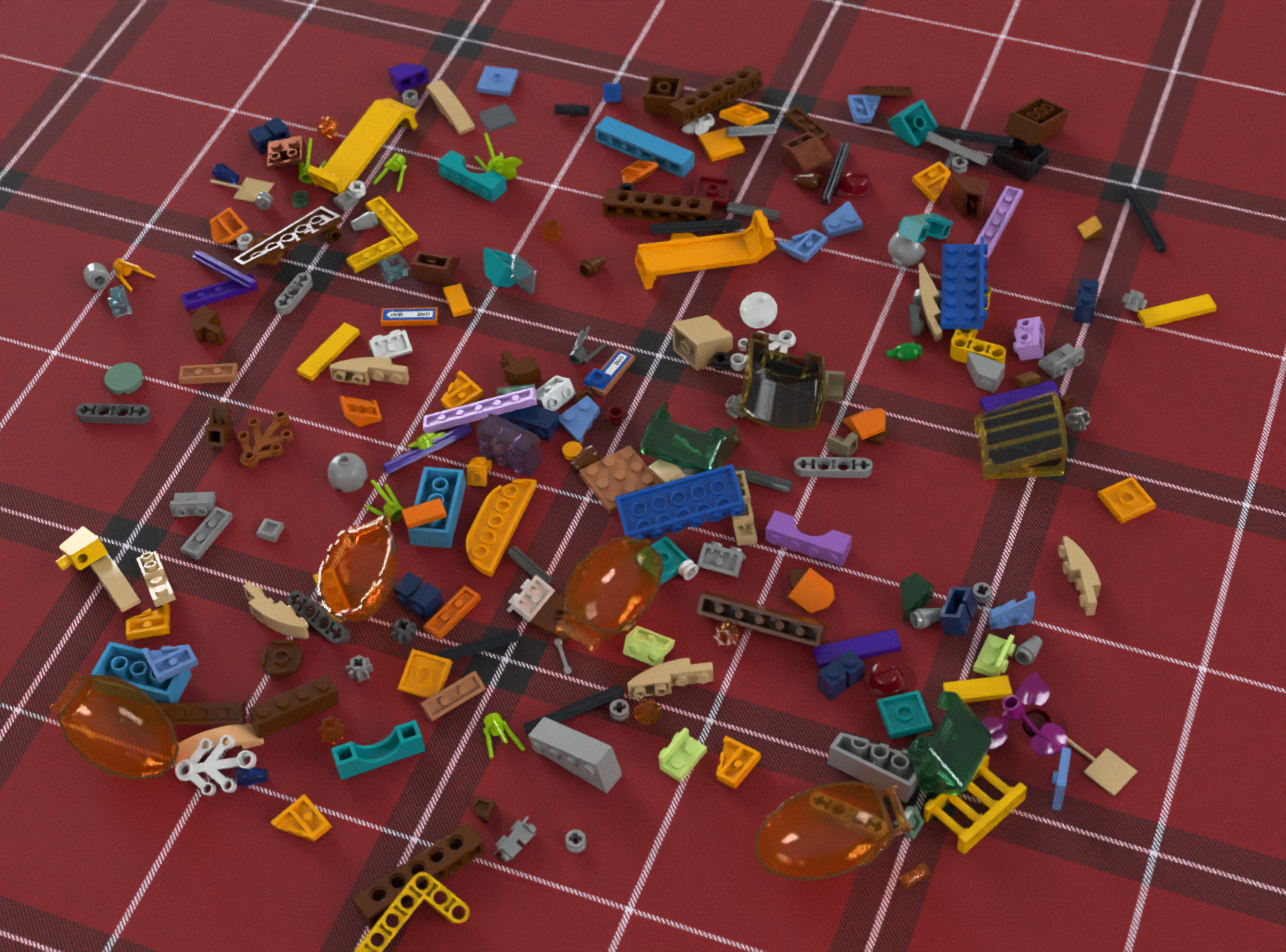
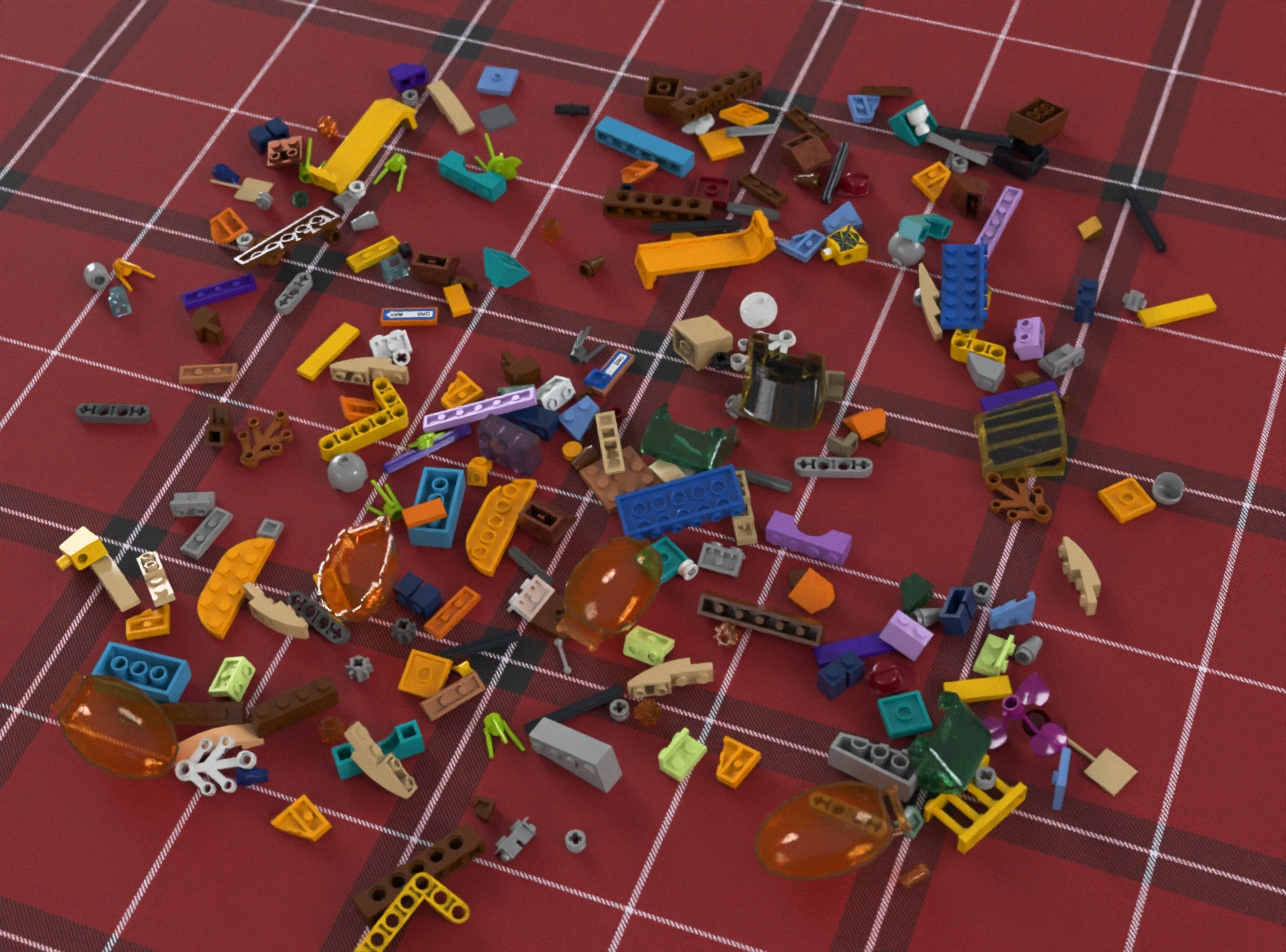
sand green tile [104,363,143,395] -> none
medium blue wing [141,644,199,683] -> none
dark purple axle [193,250,257,290] -> none
reddish brown tile [260,639,304,679] -> none
yellow tile [365,196,418,247] -> none
clear light blue piece [511,253,536,294] -> none
blue tile [604,83,621,102] -> none
green plant [886,342,922,361] -> none
dark grey plate [908,303,924,336] -> none
light grey gear [1065,407,1091,432] -> none
none -> light orange plate [197,537,275,640]
none -> yellowish green bracket [208,656,256,702]
none -> yellow beam [319,377,409,462]
none -> tan slope [344,721,418,799]
none -> white bush [392,349,410,366]
none -> black bush [397,241,413,259]
none -> reddish brown arm [450,274,478,291]
none -> yellow hand [451,661,473,677]
none -> copper slope [518,500,577,546]
none -> tan slope [595,411,625,475]
none -> reddish brown tile [737,171,788,209]
none -> yellow torso [821,224,868,266]
none -> lavender brick [879,610,934,662]
none -> white piece [906,104,930,136]
none -> light grey bush [975,767,996,790]
none -> dark orange plant [984,472,1052,524]
none -> light grey hair [1152,472,1185,505]

